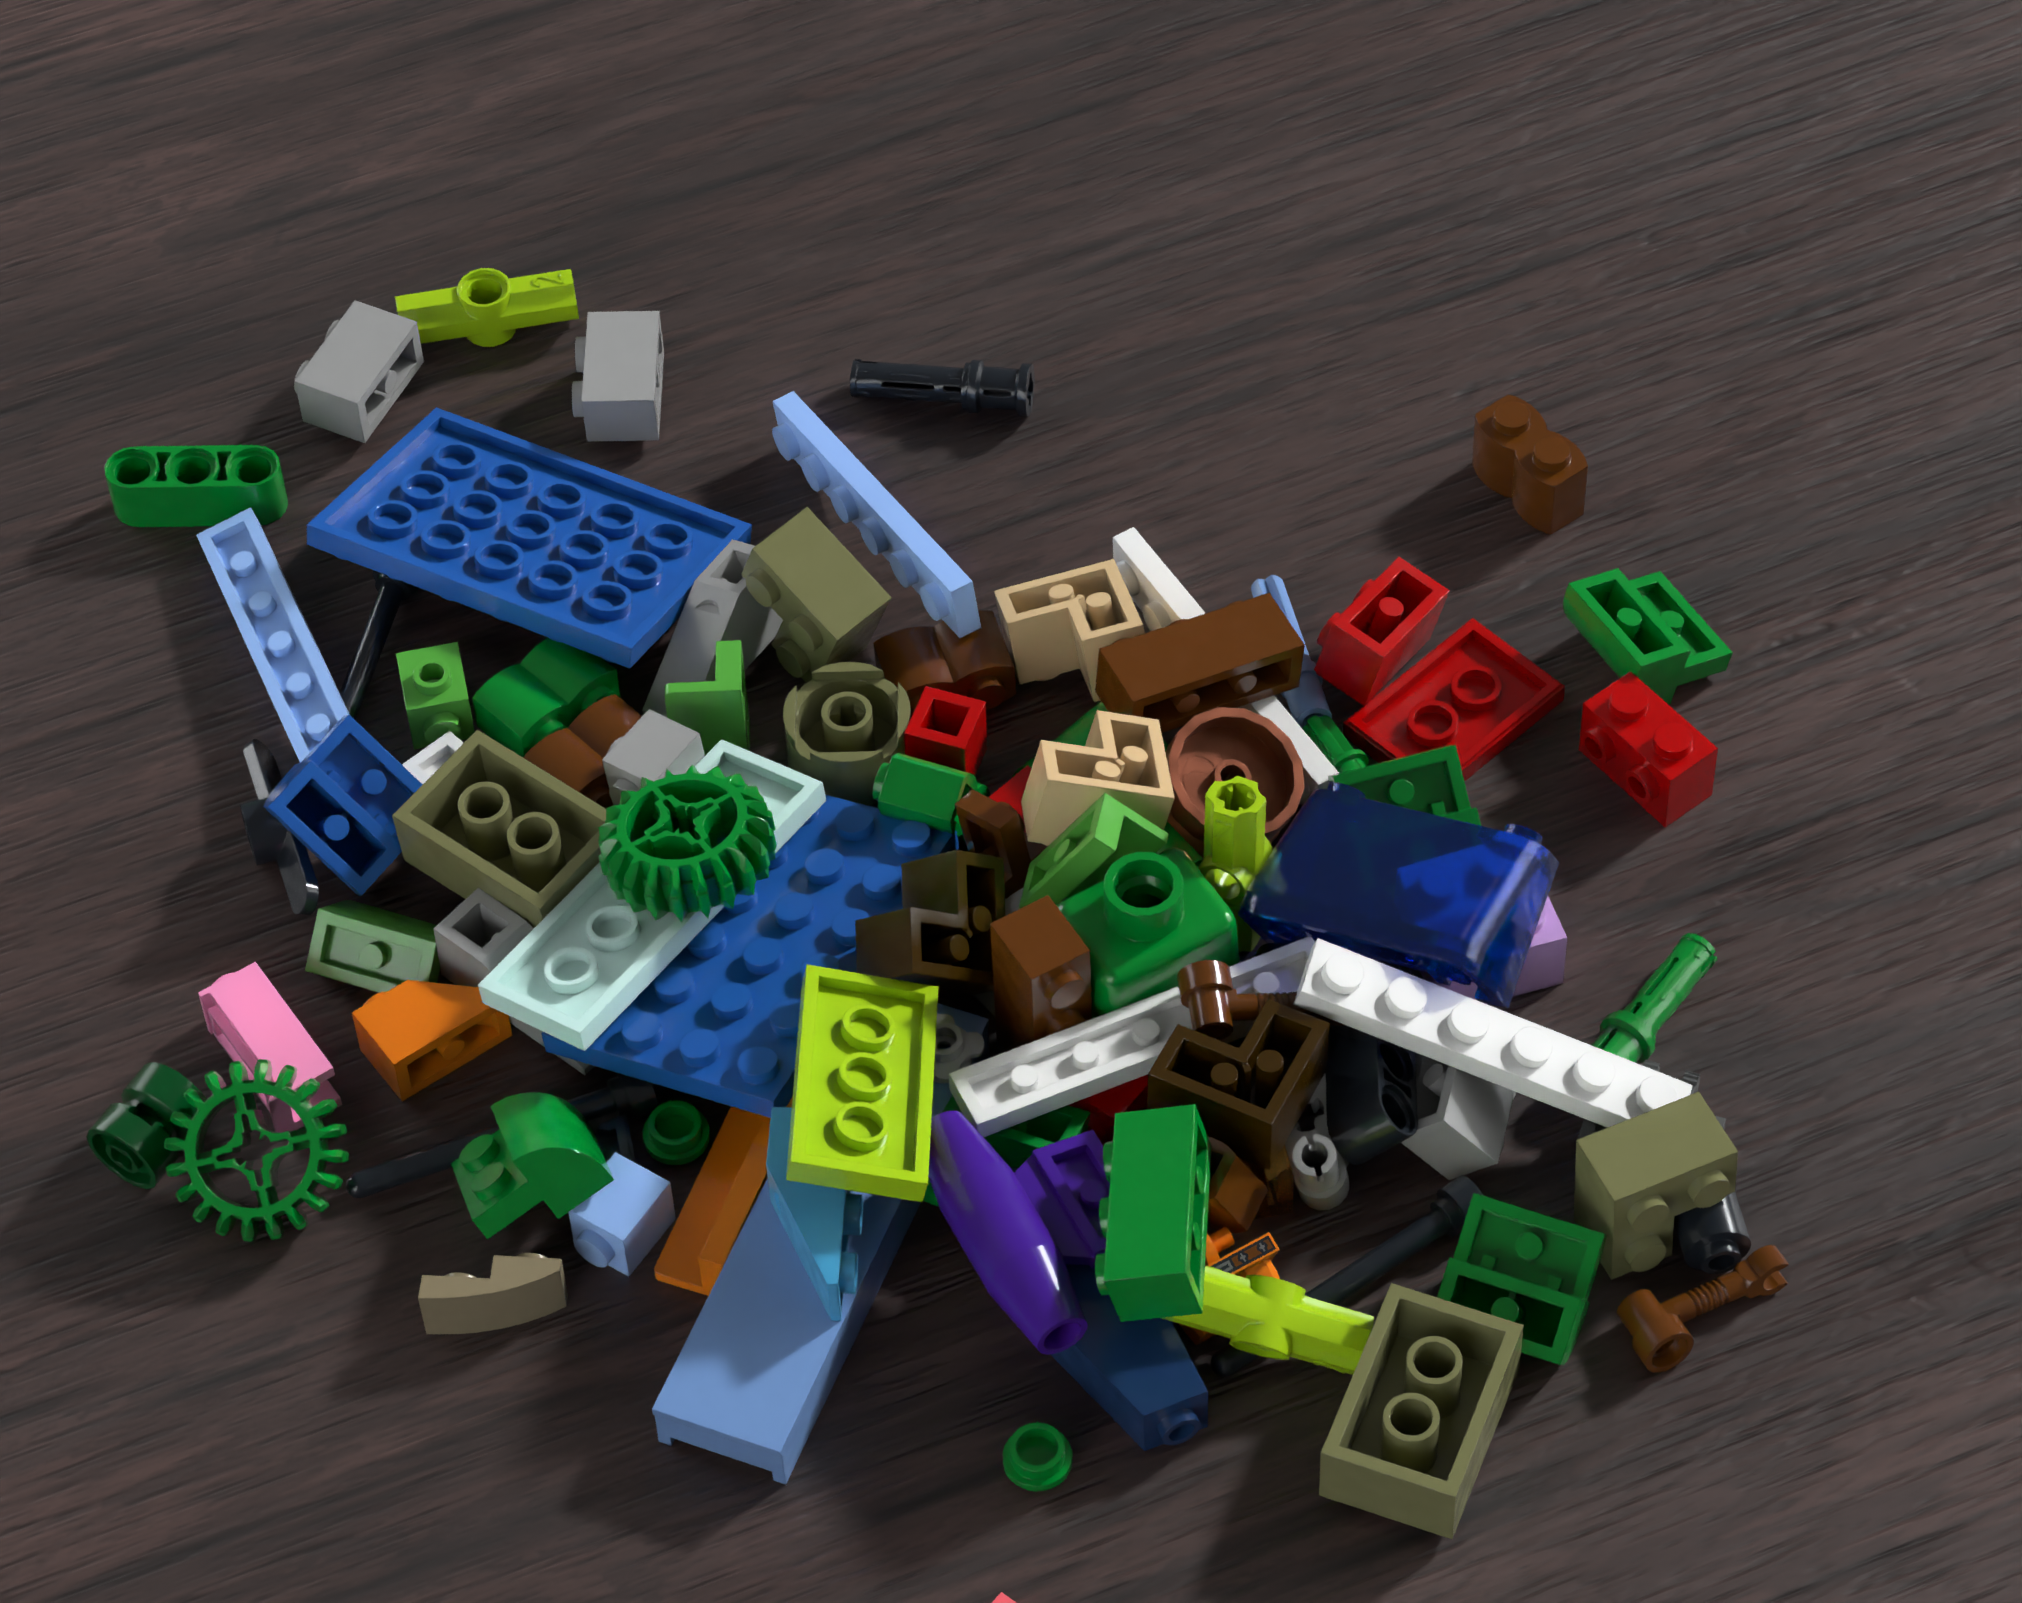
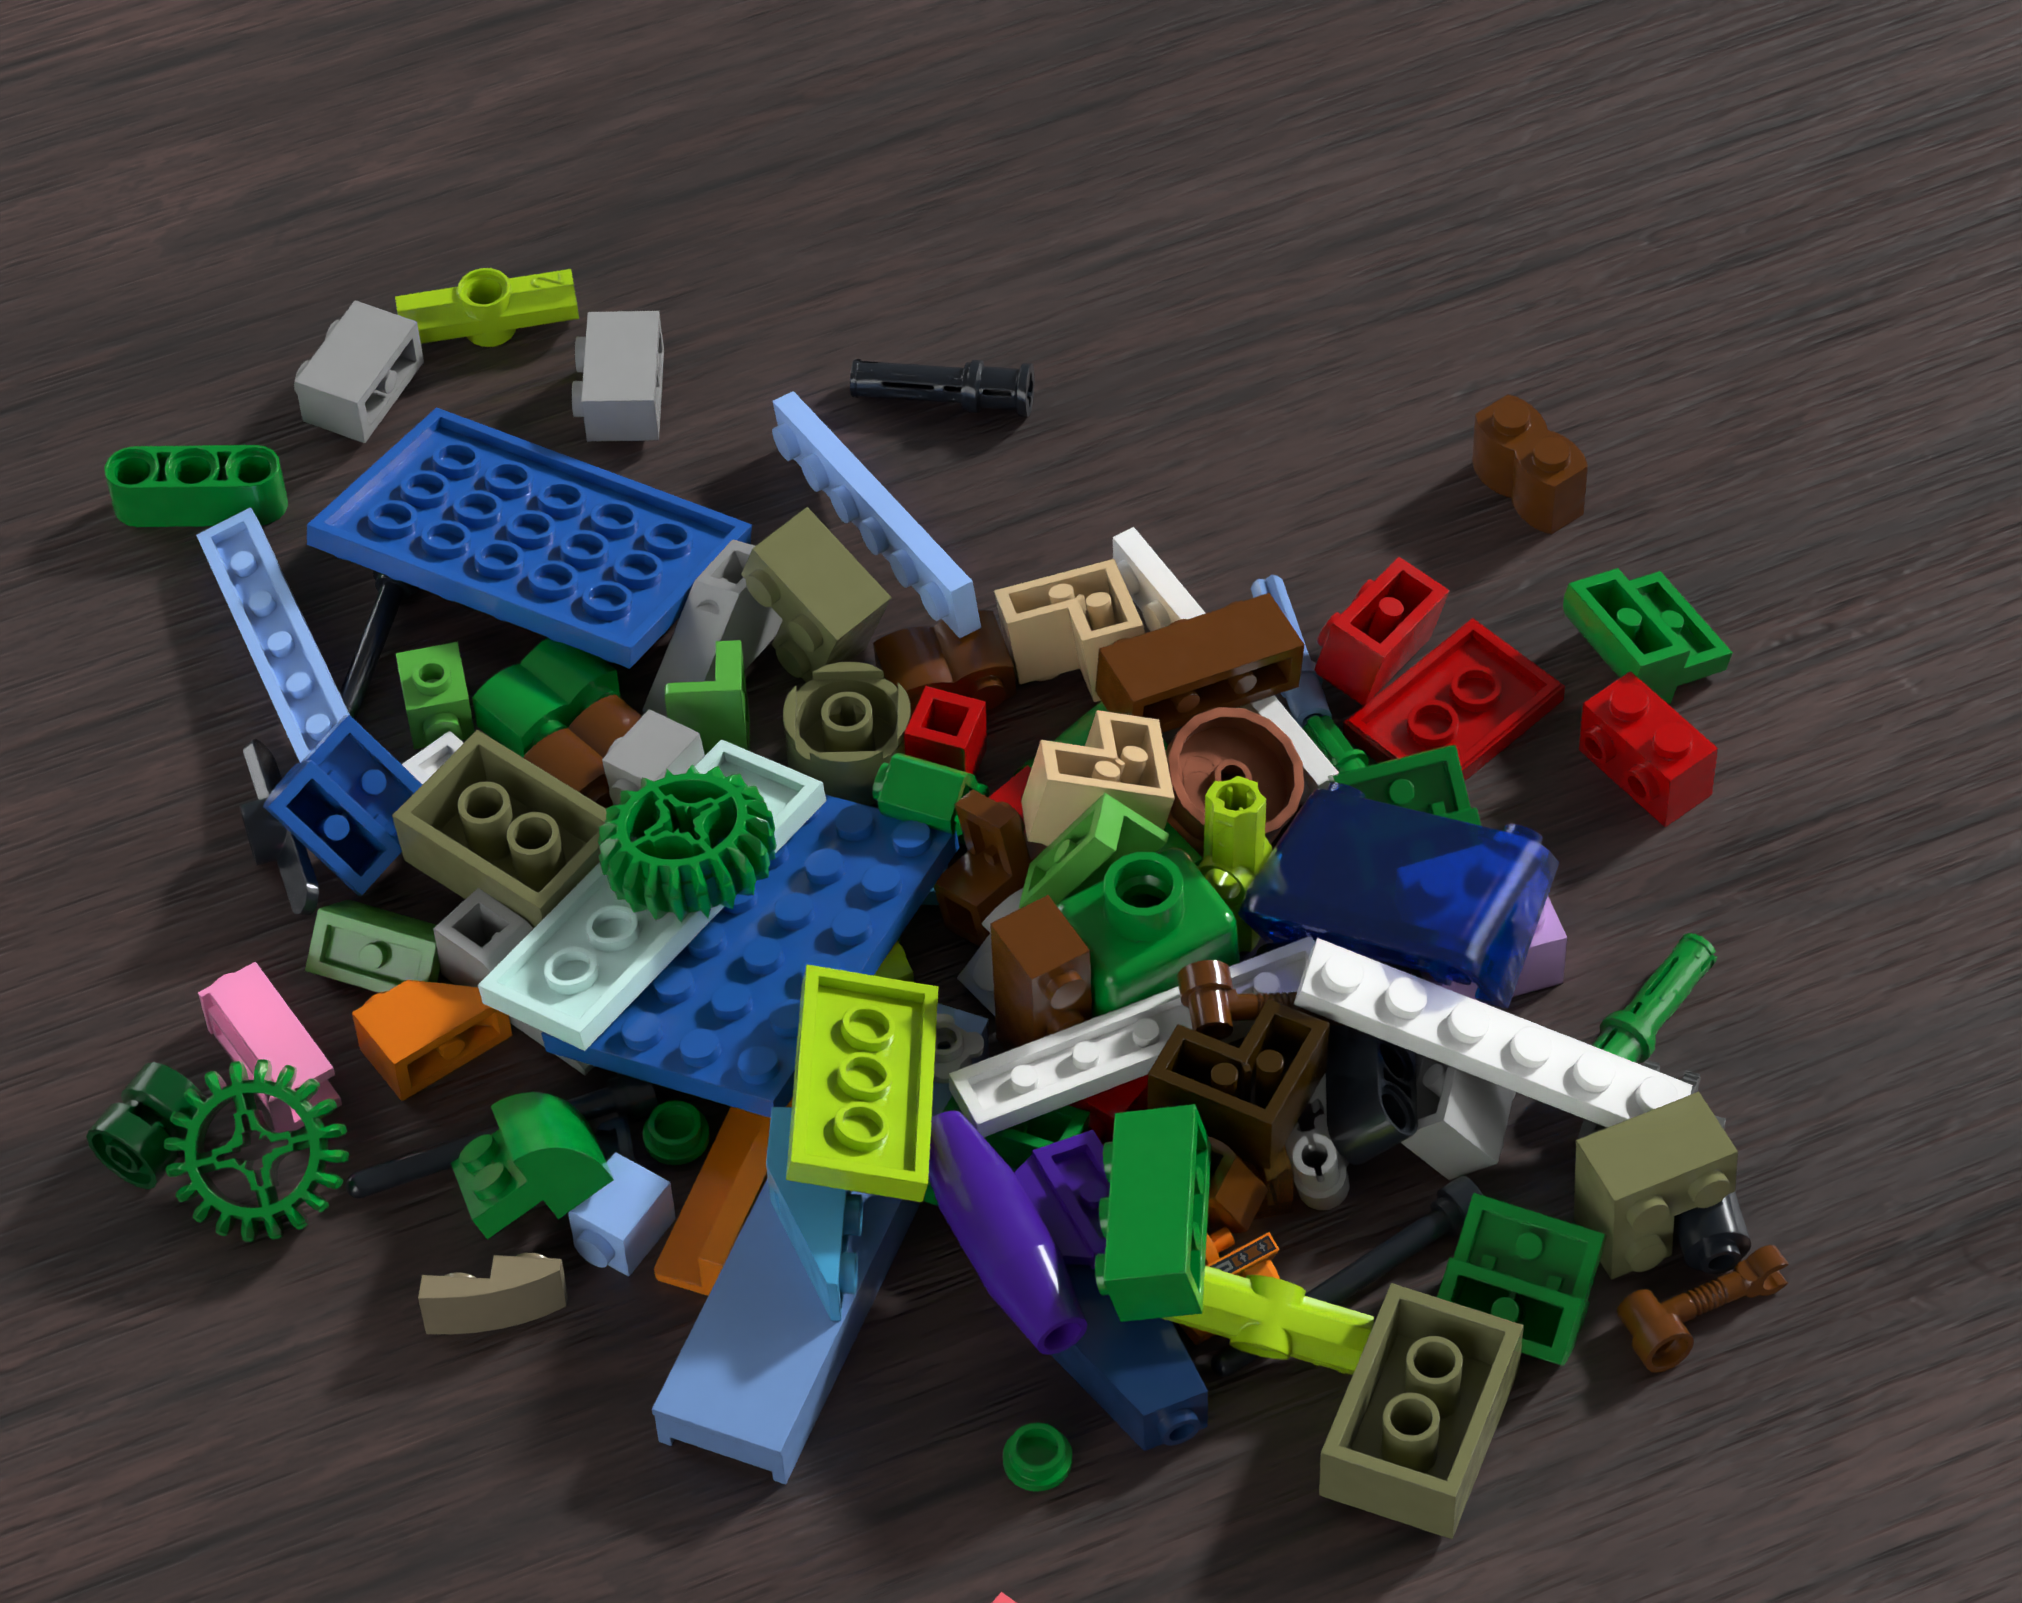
dark brown brick [855,850,1006,1000] -> none

